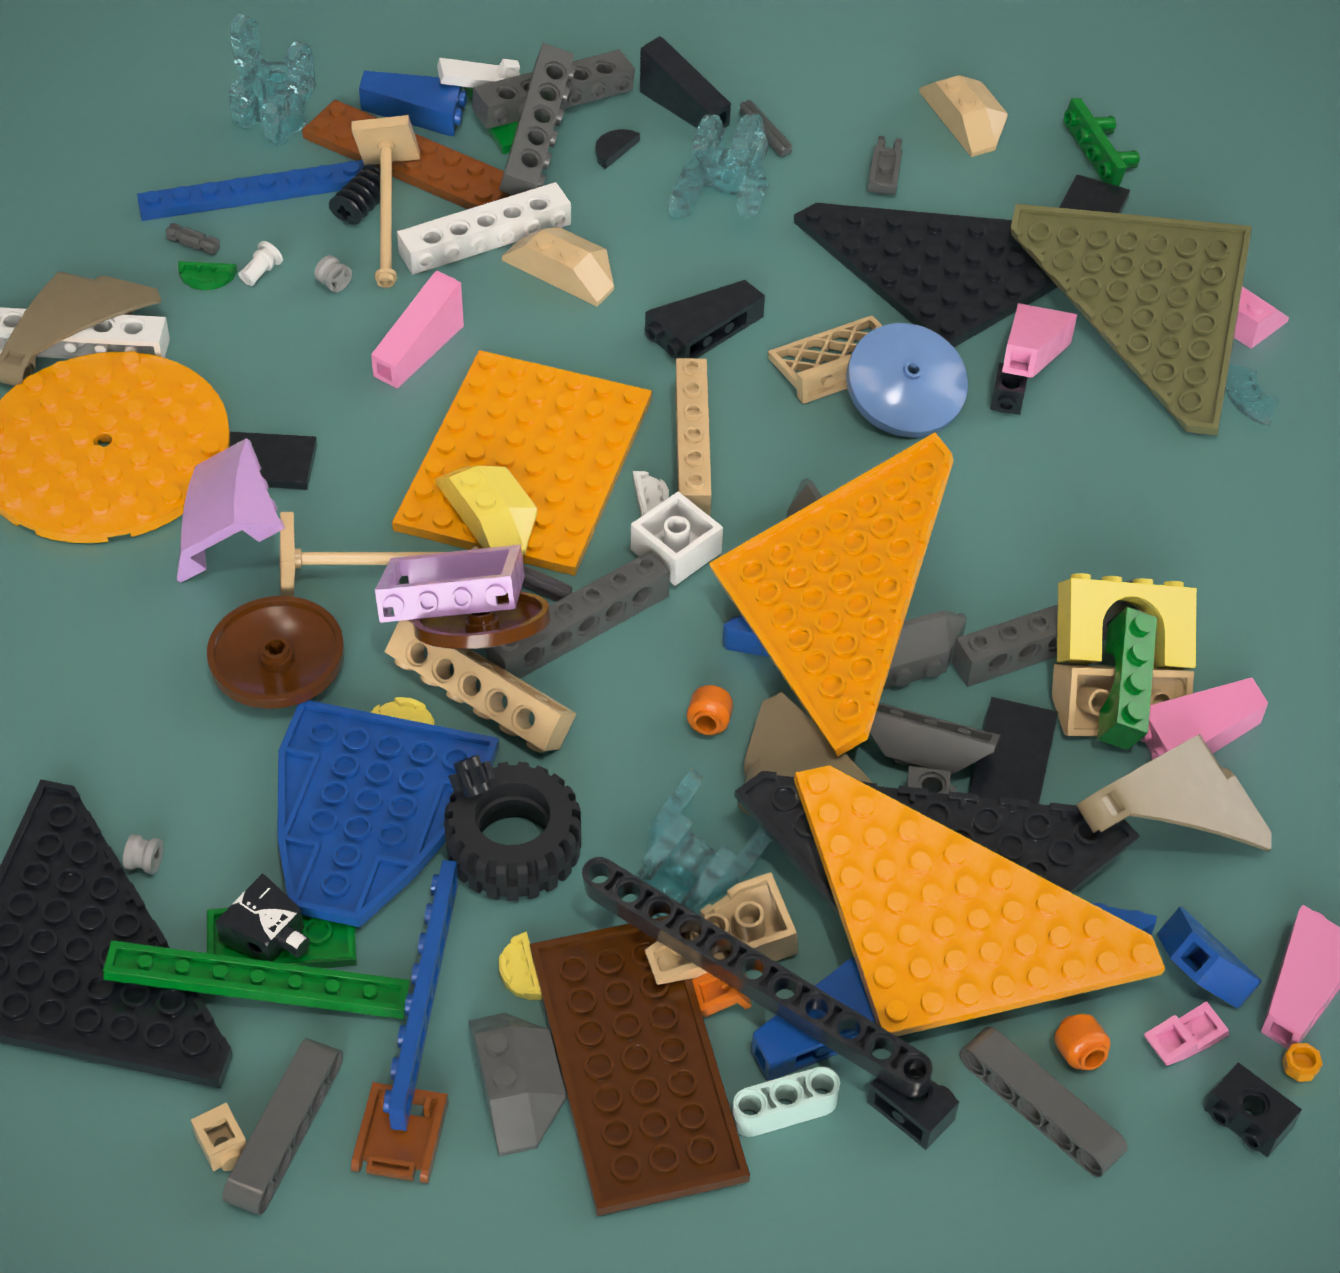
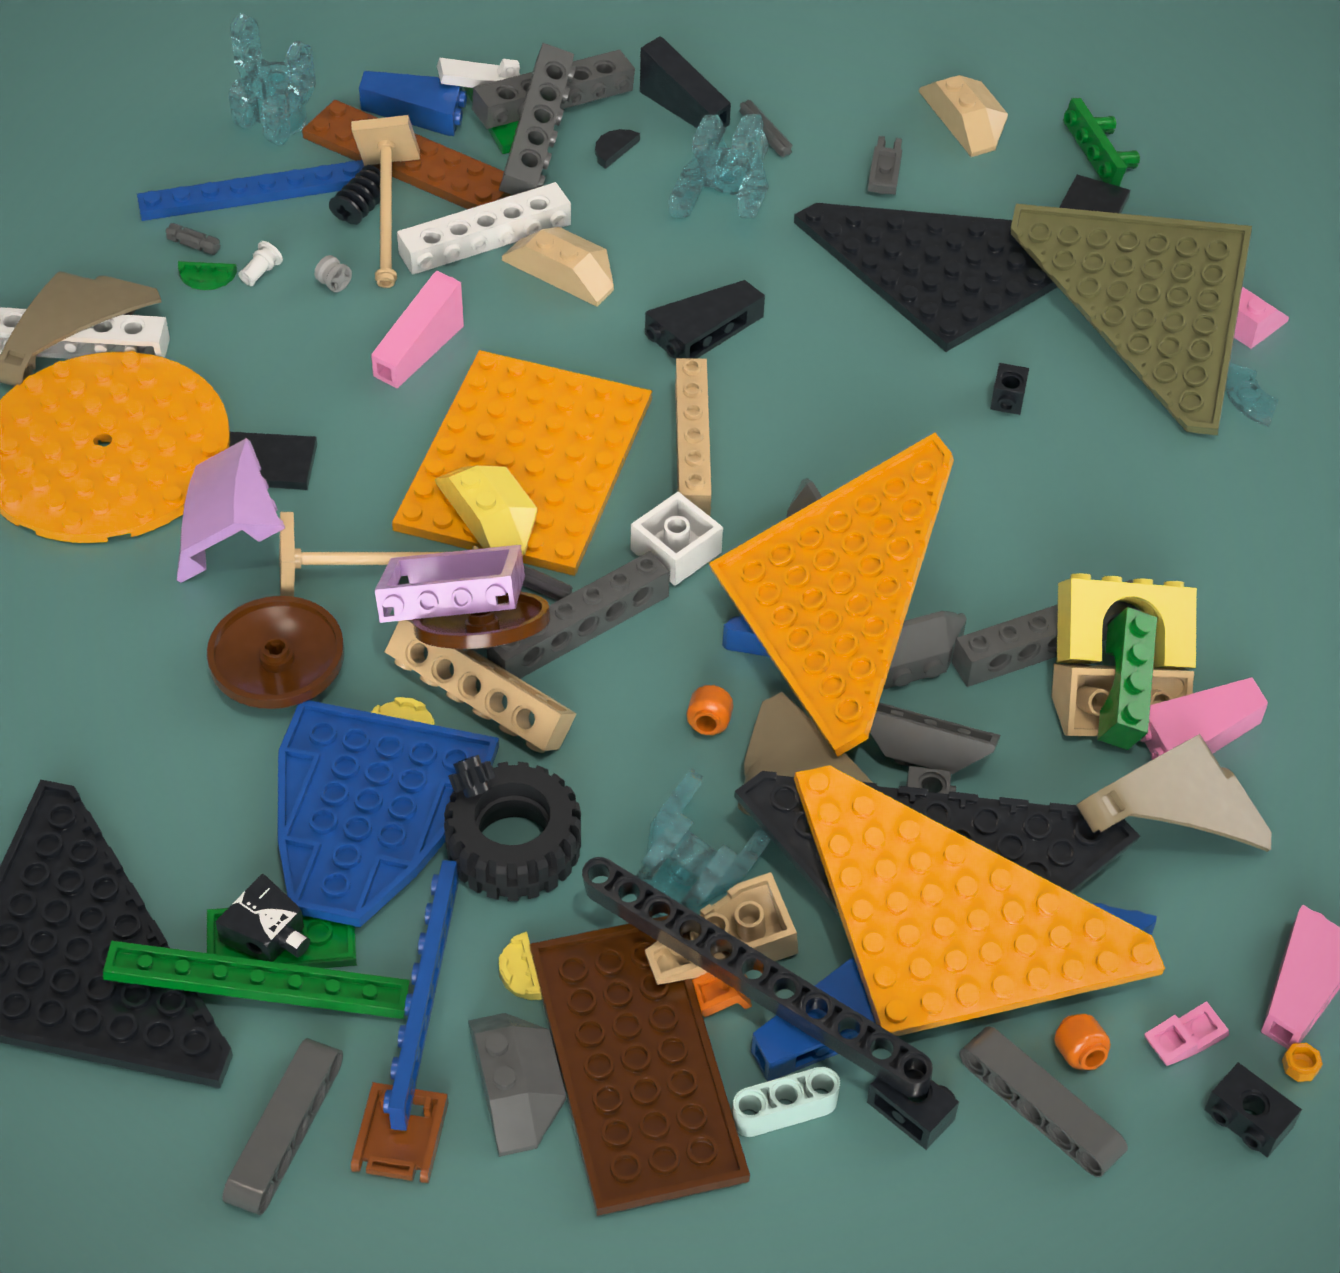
light grey wheel [123,834,163,874] -> none
tan brick [191,1102,247,1171] -> none
white tile [633,471,669,517] -> none
tan fence [768,315,883,404] -> none
medium blue dish [846,323,968,438] -> none
black tile [969,697,1058,804] -> none
bright pink slope [1002,303,1077,378] -> none
blue slope [1157,907,1262,1008] -> none

